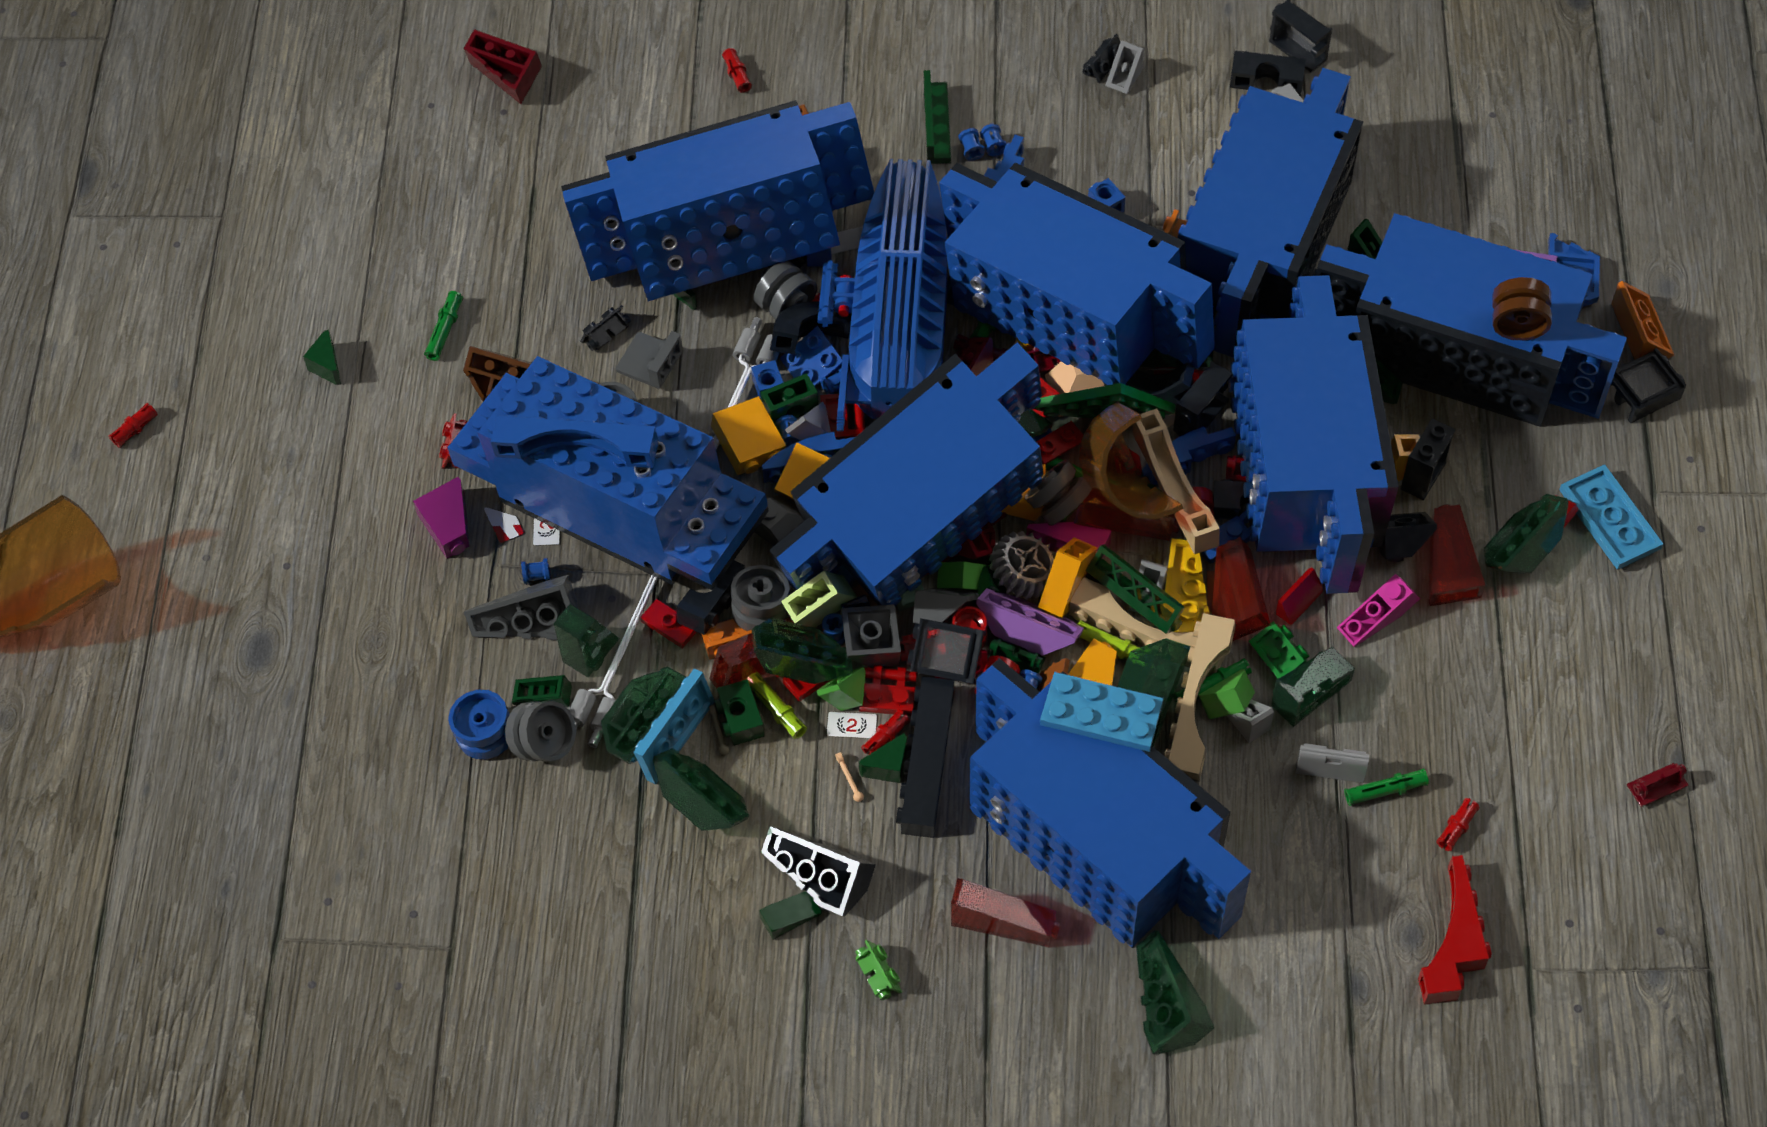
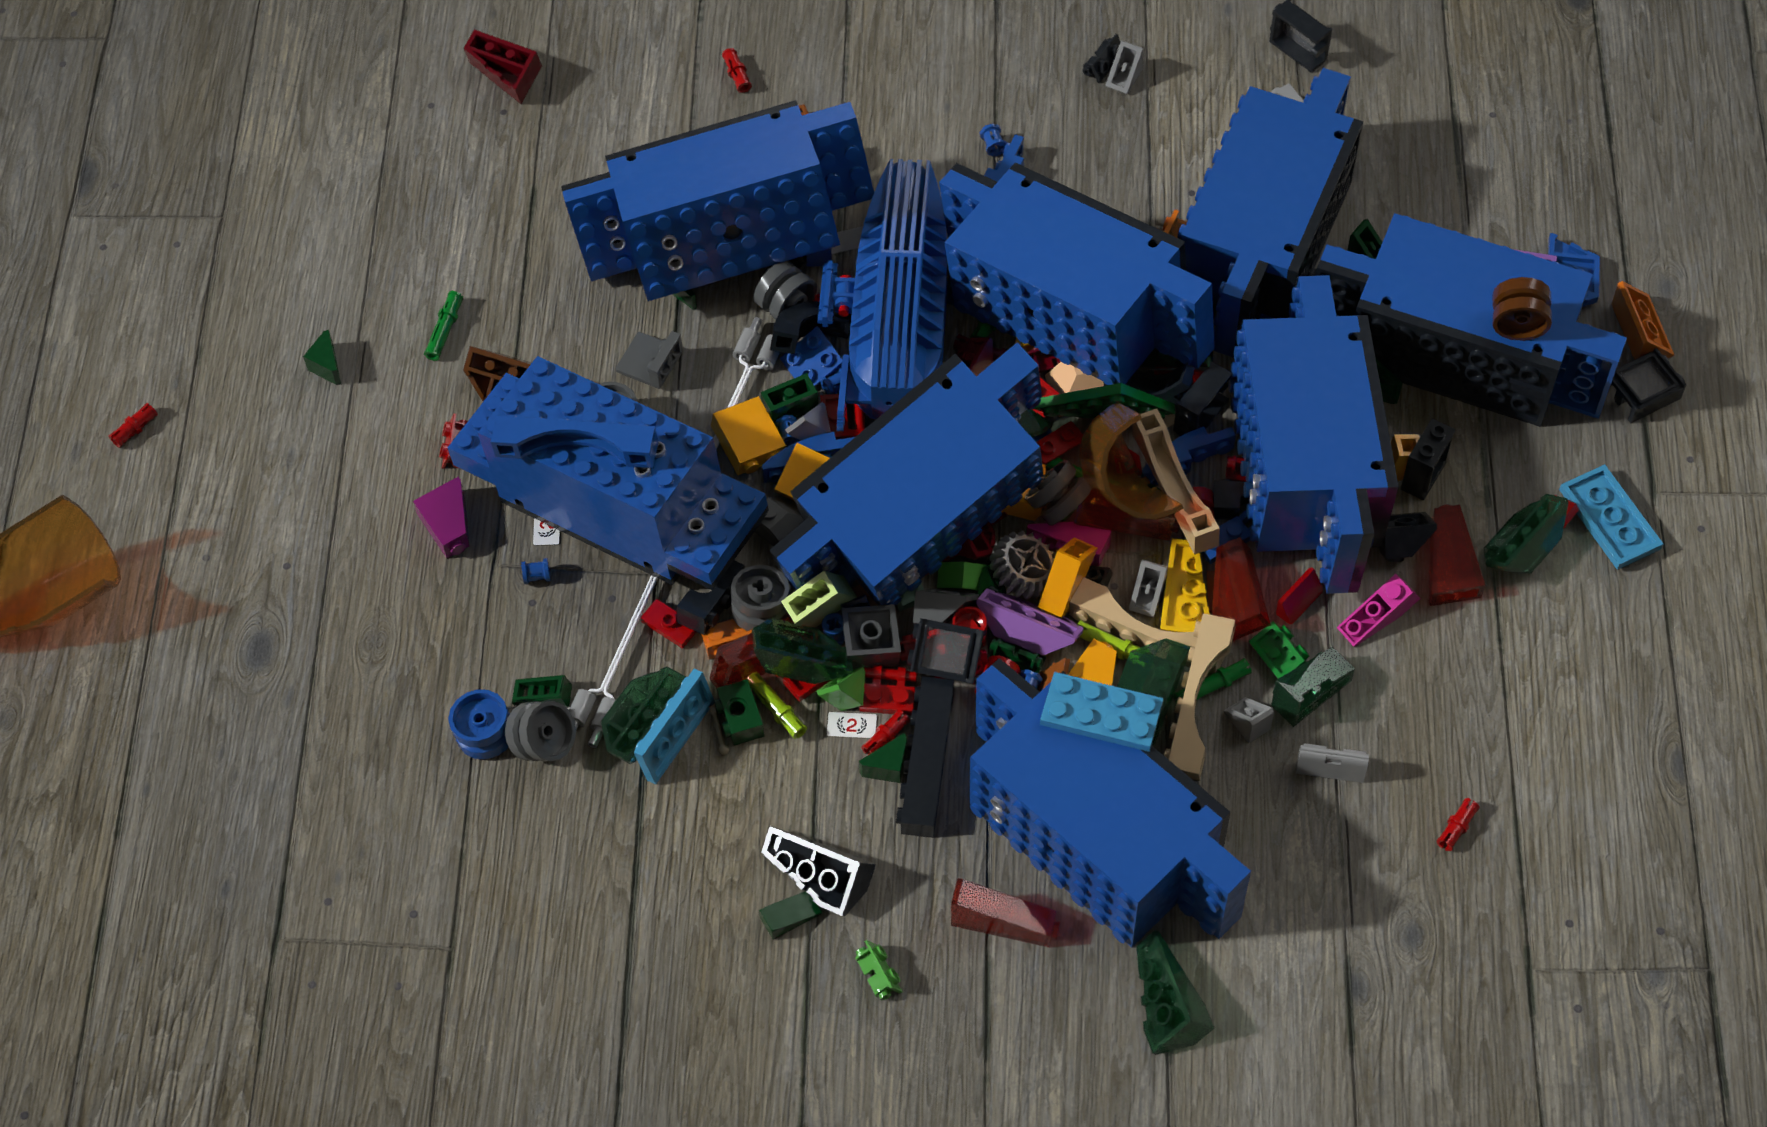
dark grey wedge [464,575,581,640] -> none
white sticker [484,507,524,543] -> none
clear green wedge [554,604,620,677] -> none
black hinge [580,305,631,351] -> none
clear green wedge [653,748,749,831] -> none
blue brick [751,360,783,399] -> none
light nougat hinge [835,752,864,802] -> none
dark green fence [923,70,951,164] -> none
blue bush [958,128,985,161] -> none
dark green fence [1086,544,1185,634] -> none
blue brick [1088,178,1126,213] -> none
bright green slope [1198,669,1255,719] -> none
black arch [1229,50,1306,96] -> none
green pin [1344,768,1429,806] -> none
red arch [1418,855,1491,1005] -> none
dark red hinge [1626,763,1689,807] -> none

